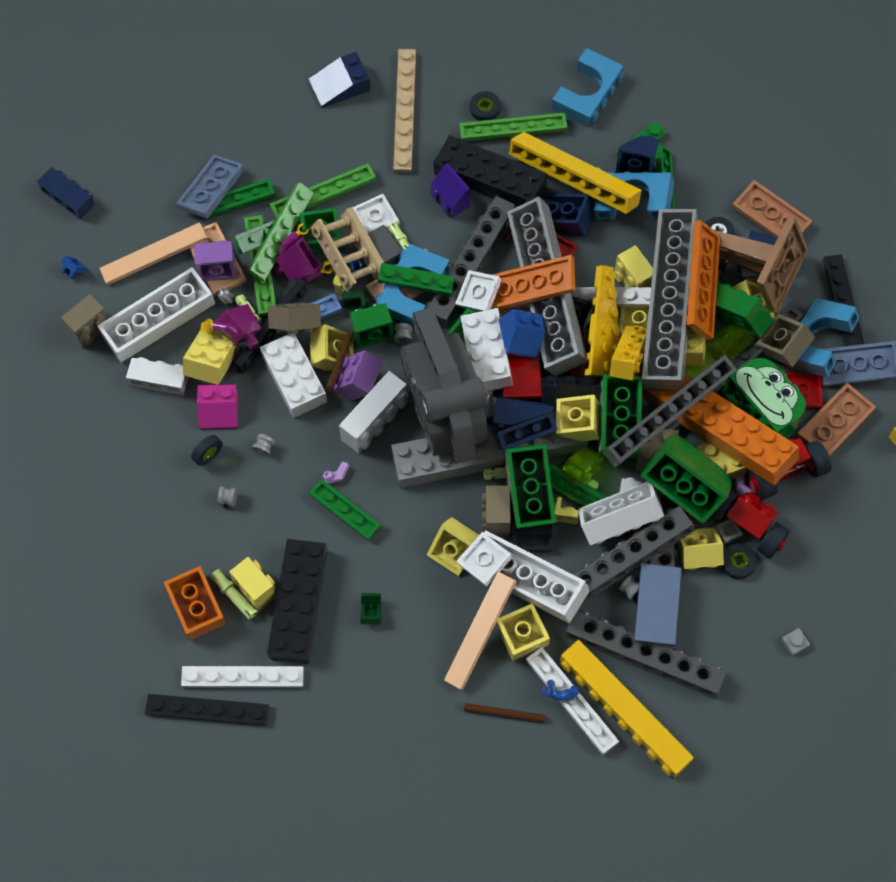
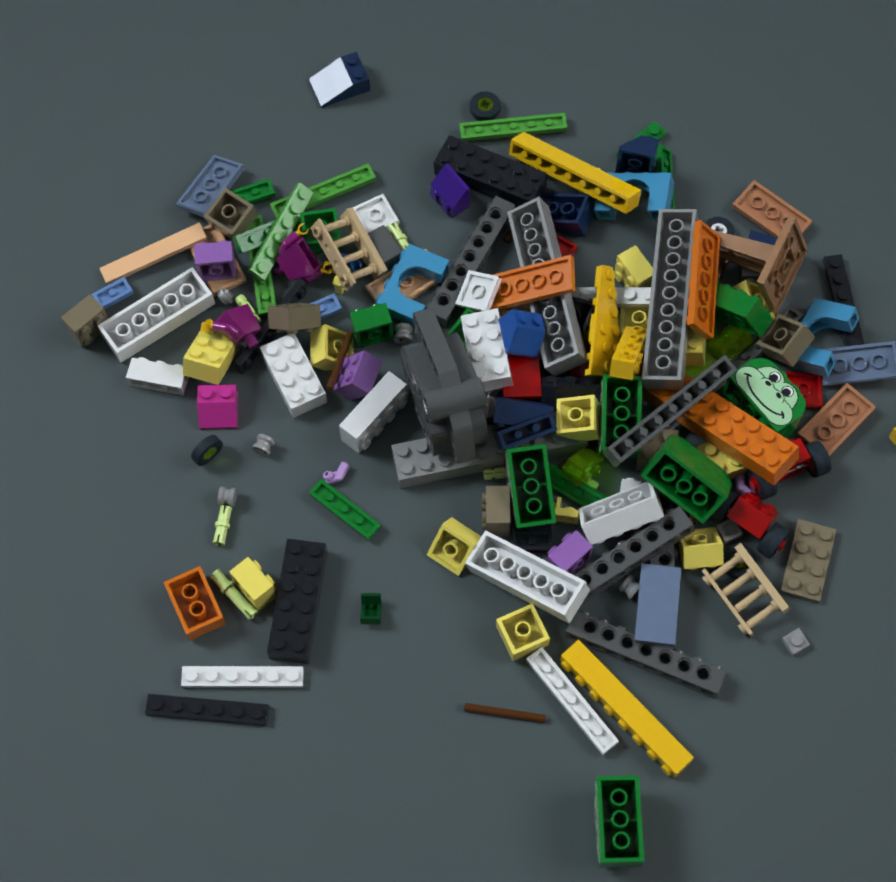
dark blue brick [37,167,95,220] -> none
blue tile [61,256,87,279] -> none
dark green bracket [341,290,369,309] -> none
green plate [378,263,454,296] -> none
tan plate [394,49,416,173] -> none
light nougat tile [444,572,517,690] -> none
white plate [456,532,513,587] -> none
blue piece [541,679,580,701] -> none
dark azure arch [551,48,624,127] -> none
none -> medium blue plate [92,277,134,309]
none -> dark tan brick [203,188,258,240]
none -> yellowish green pin [212,505,232,546]
none -> medium lavender brick [547,530,593,574]
none -> green brick [594,775,644,868]
none -> tan fence [702,543,790,637]
none -> dark tan plate [780,519,837,604]

